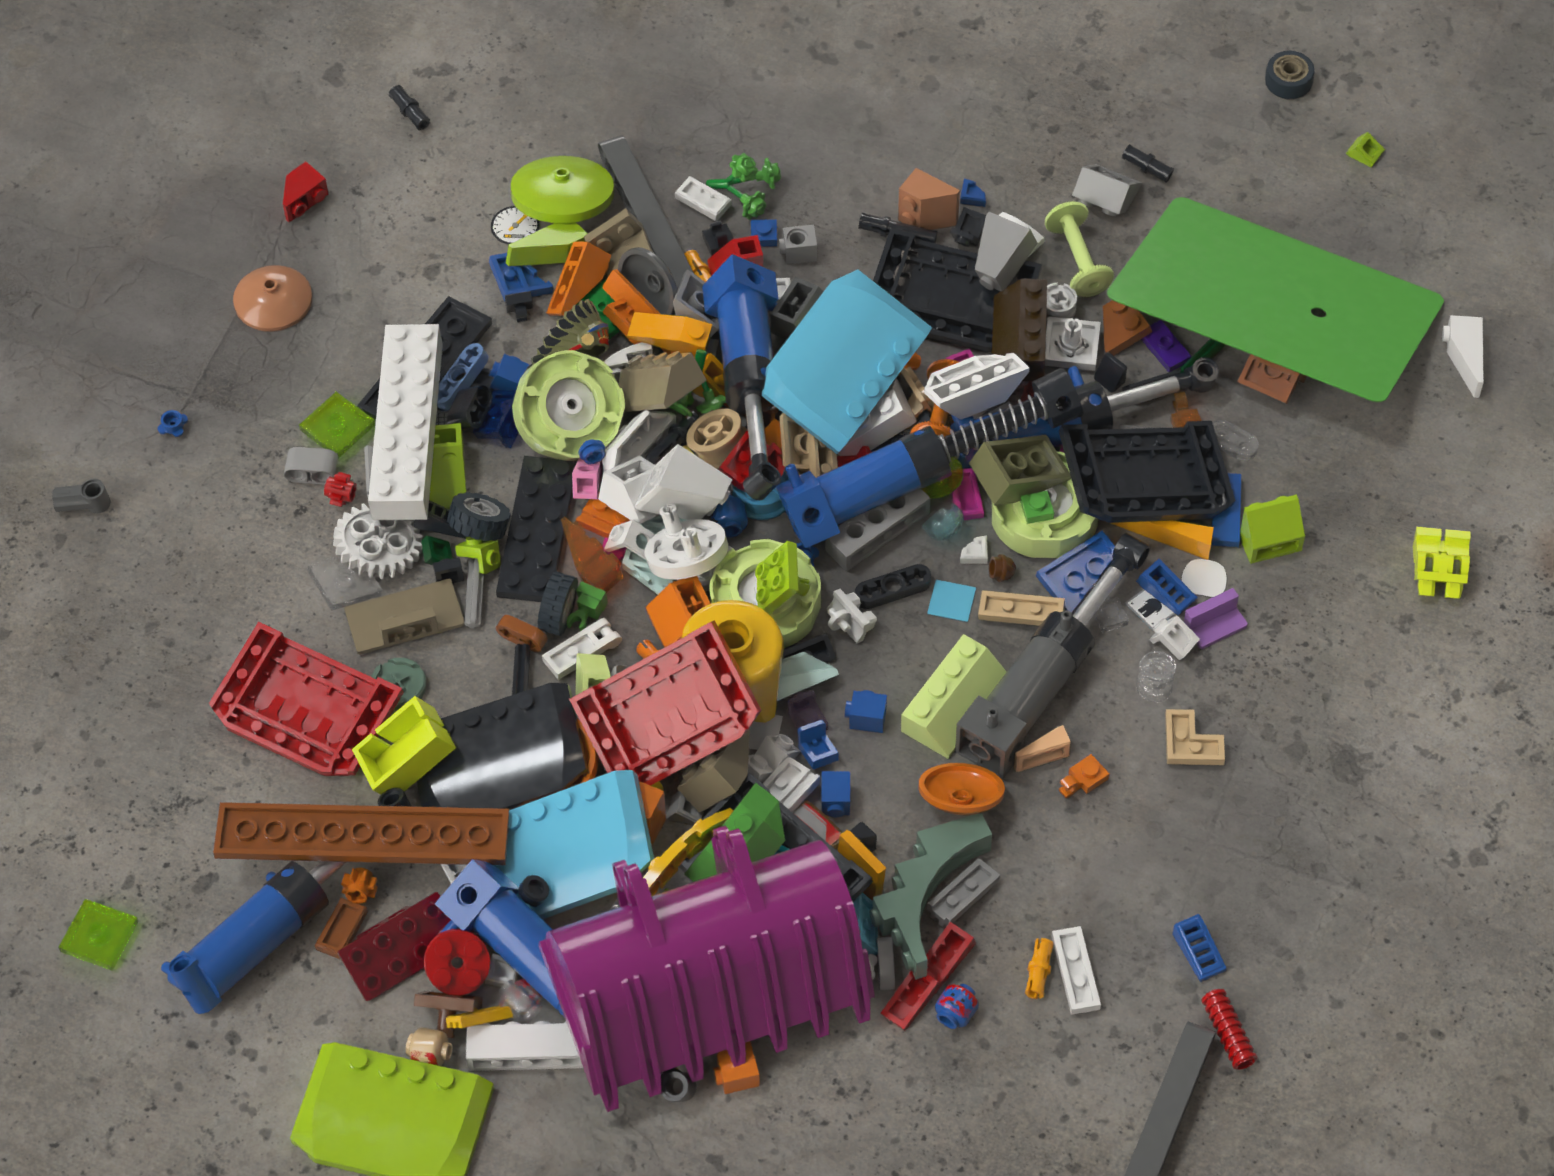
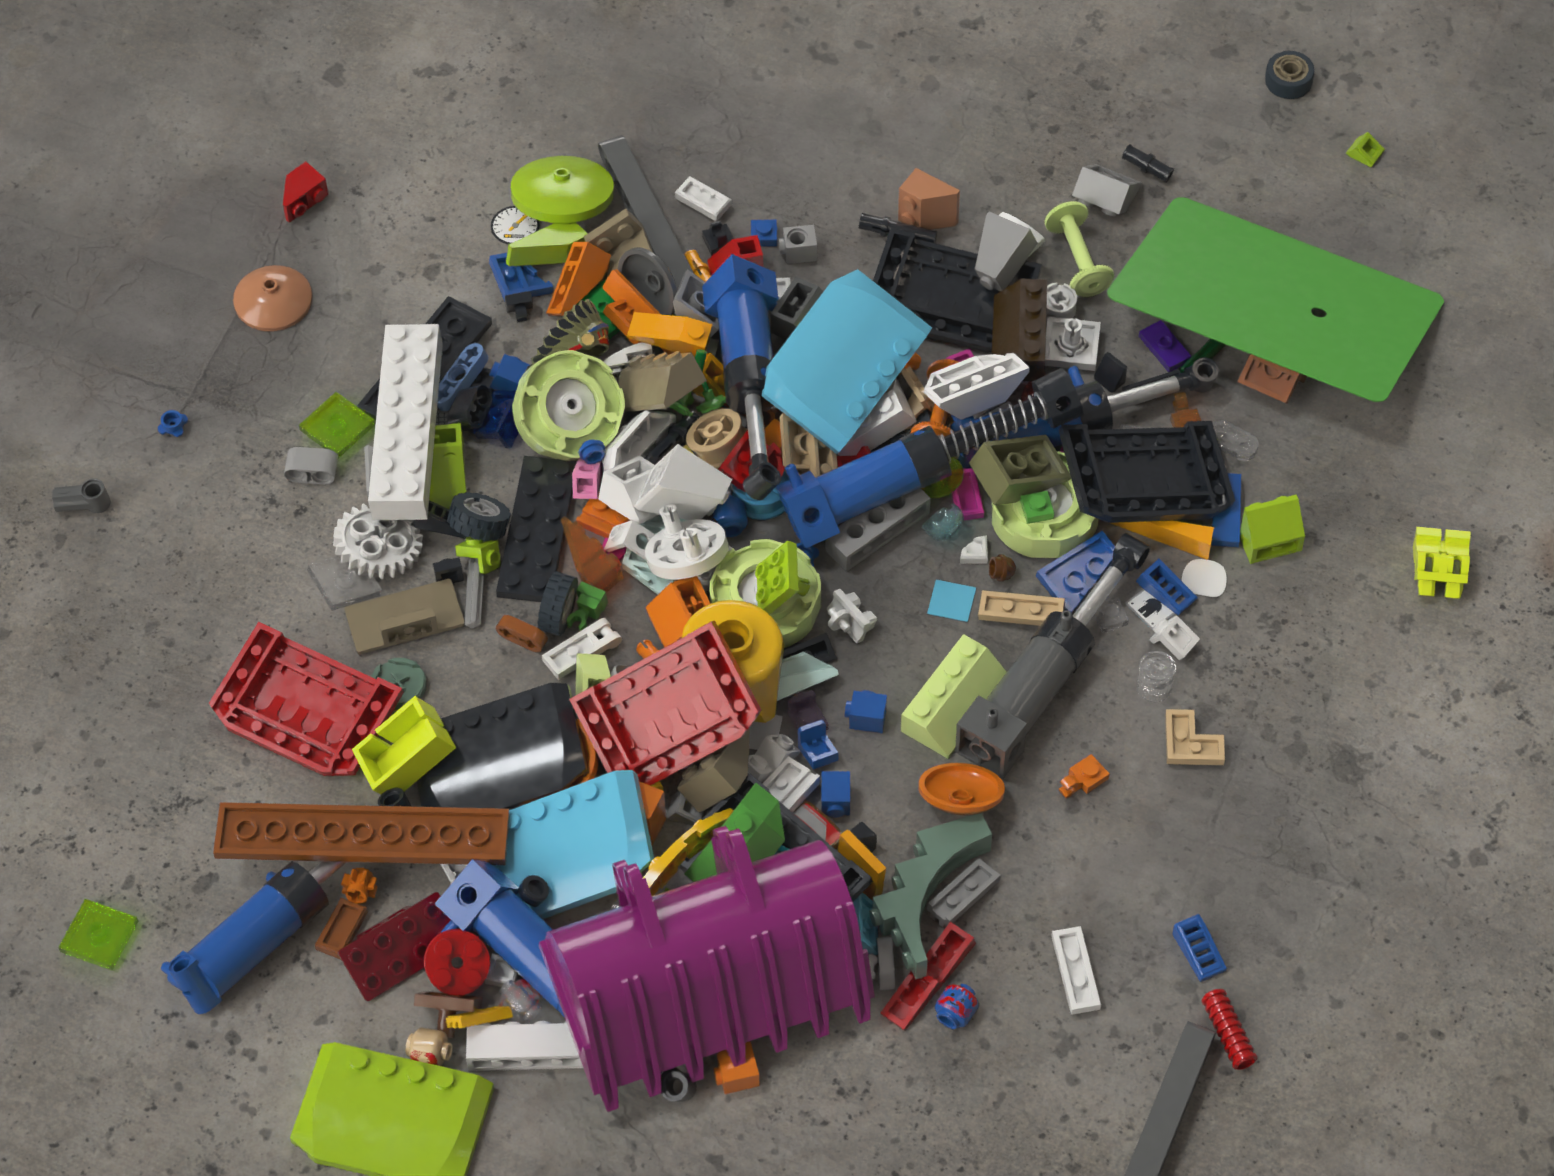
red gear [324,472,357,507] -> none
black pin [389,85,430,130] -> none
dark green plate [421,535,453,565] -> none
black axle [512,644,530,695] -> none
bright green plant [706,153,781,220] -> none
black beam [855,564,931,609] -> none
black bracket [950,207,986,247] -> none
blue tile [960,178,986,207] -> none
light nougat slope [1014,725,1071,772] -> none
light orange pin [1025,938,1054,999] -> none
dark orange wing [1103,300,1152,356] -> none
medium lavender panel [1184,588,1248,649] -> none
white slope [1442,315,1483,398] -> none

